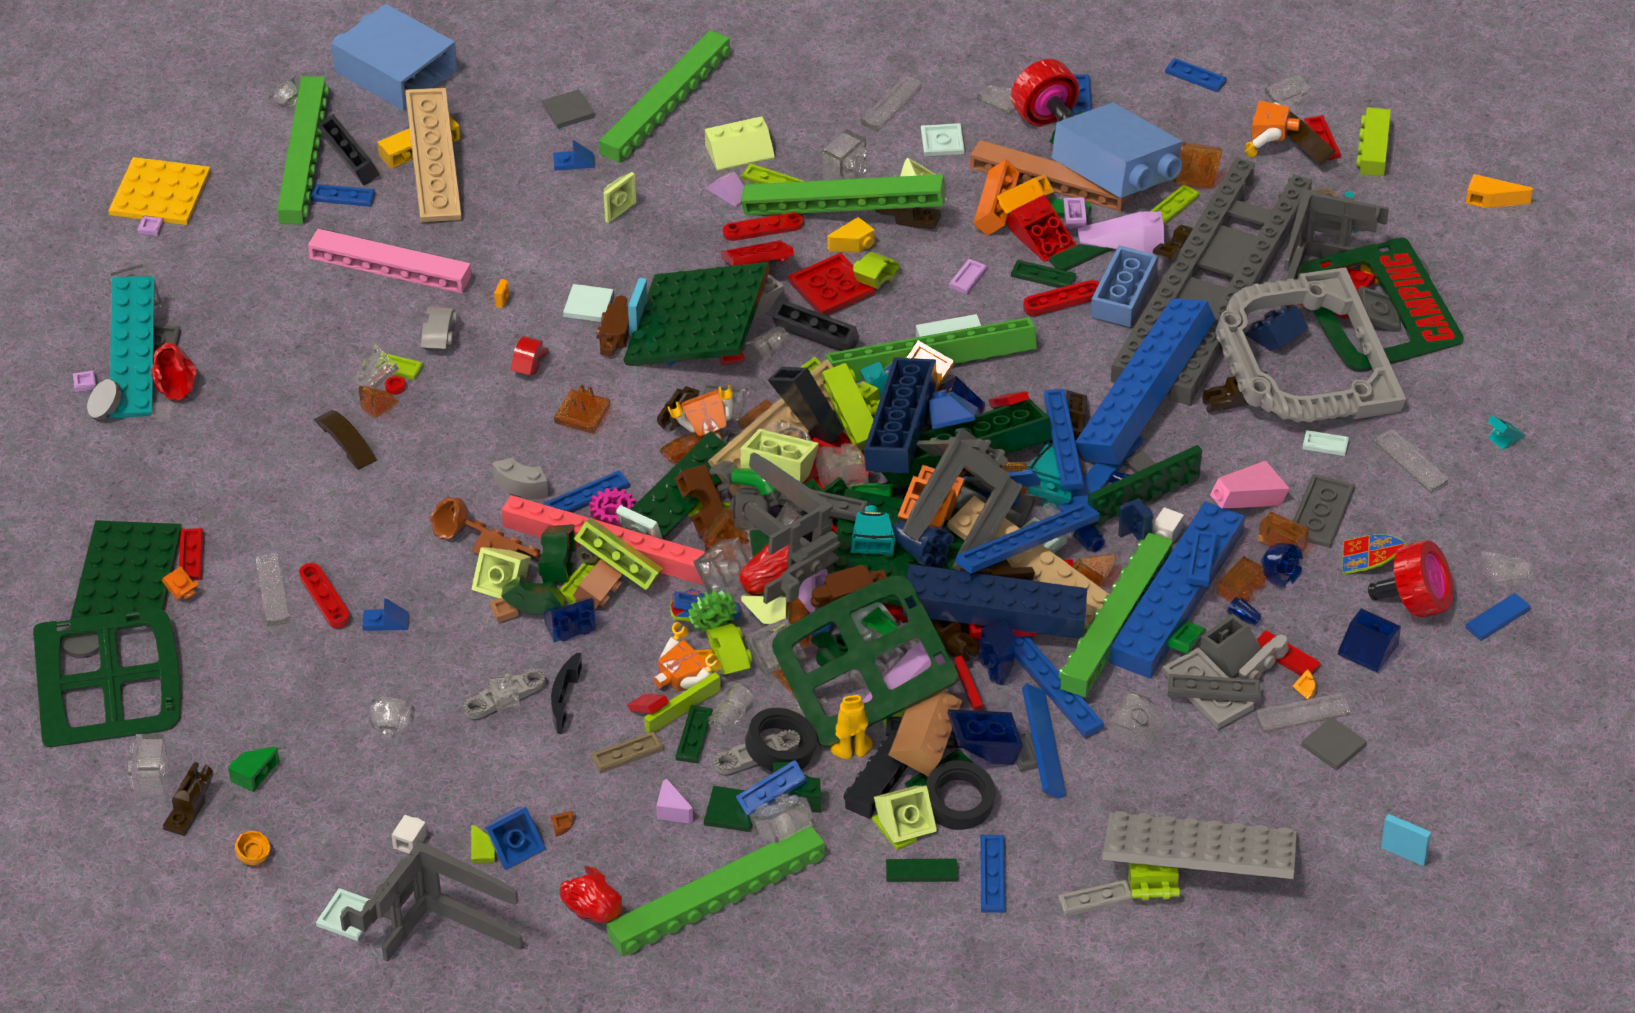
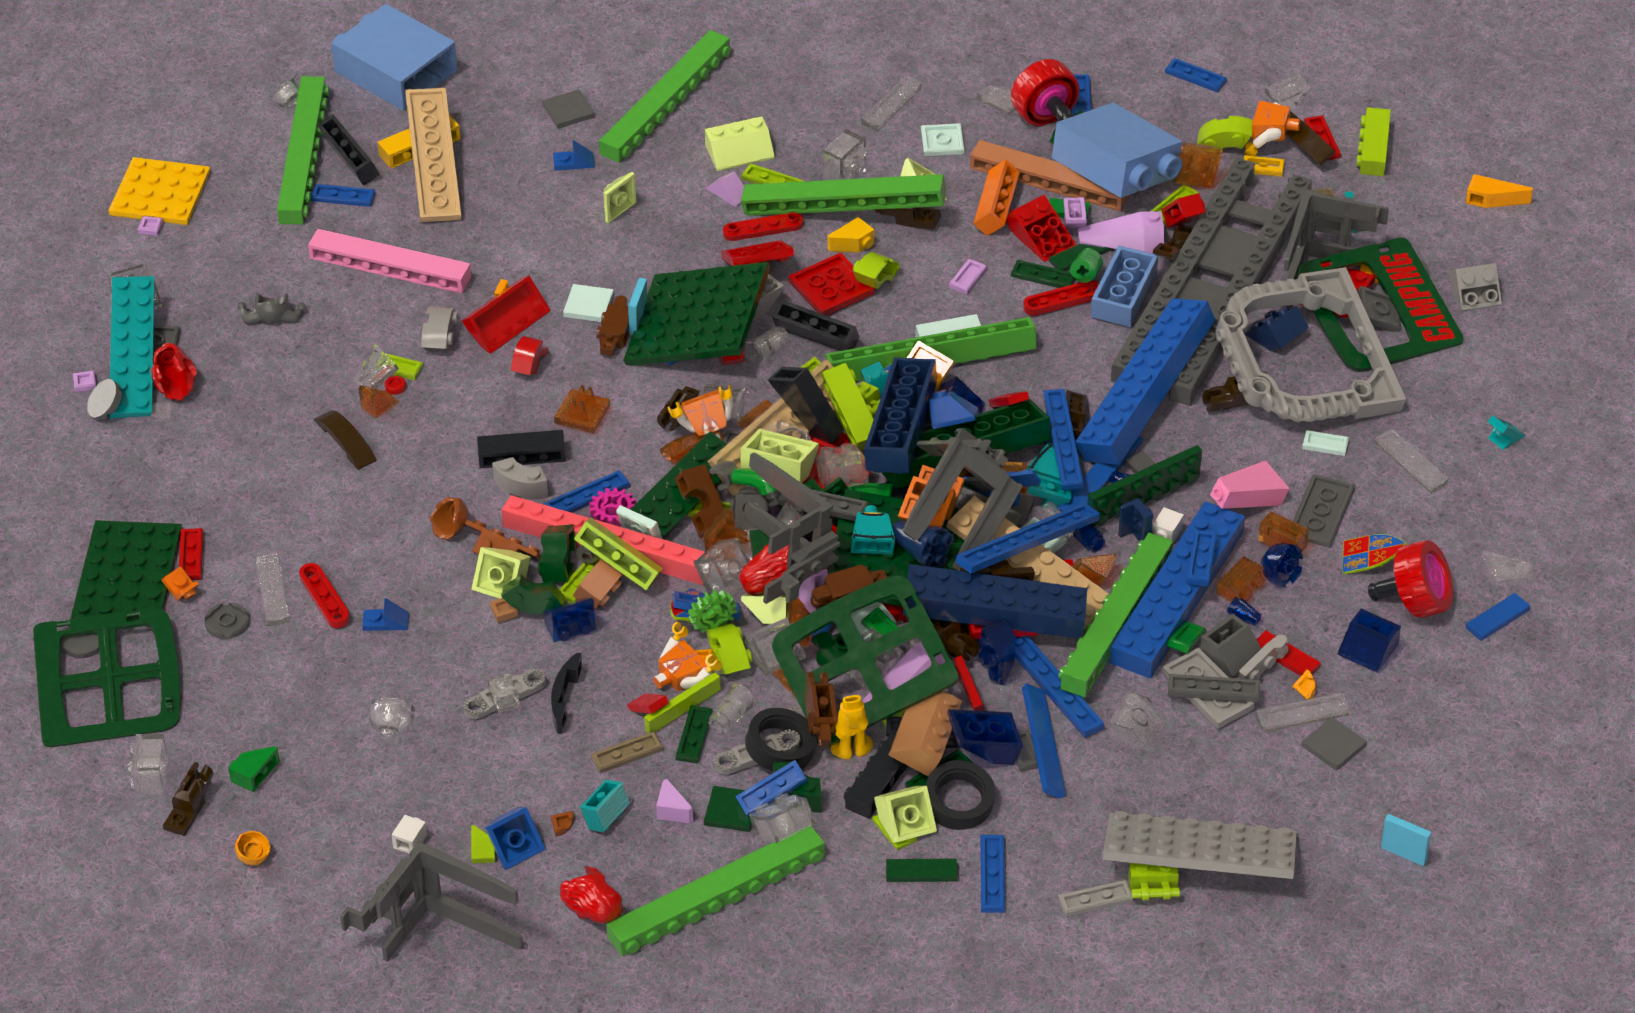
light aqua tile [316,888,370,941] -> none
light orange slope [997,174,1054,214] -> none
none -> dark grey tile [204,603,249,639]
none -> dark grey piece [237,293,306,325]
none -> red slope [461,275,551,354]
none -> black brick [477,430,566,468]
none -> teal brick [580,780,630,832]
none -> reddish brown hinge [804,672,837,747]
none -> green piece [1070,248,1103,283]
none -> red brick [1161,193,1205,228]
none -> lime brick [1197,116,1253,153]
none -> yellow tile [1244,155,1284,177]
none -> light grey slope [1449,263,1502,311]

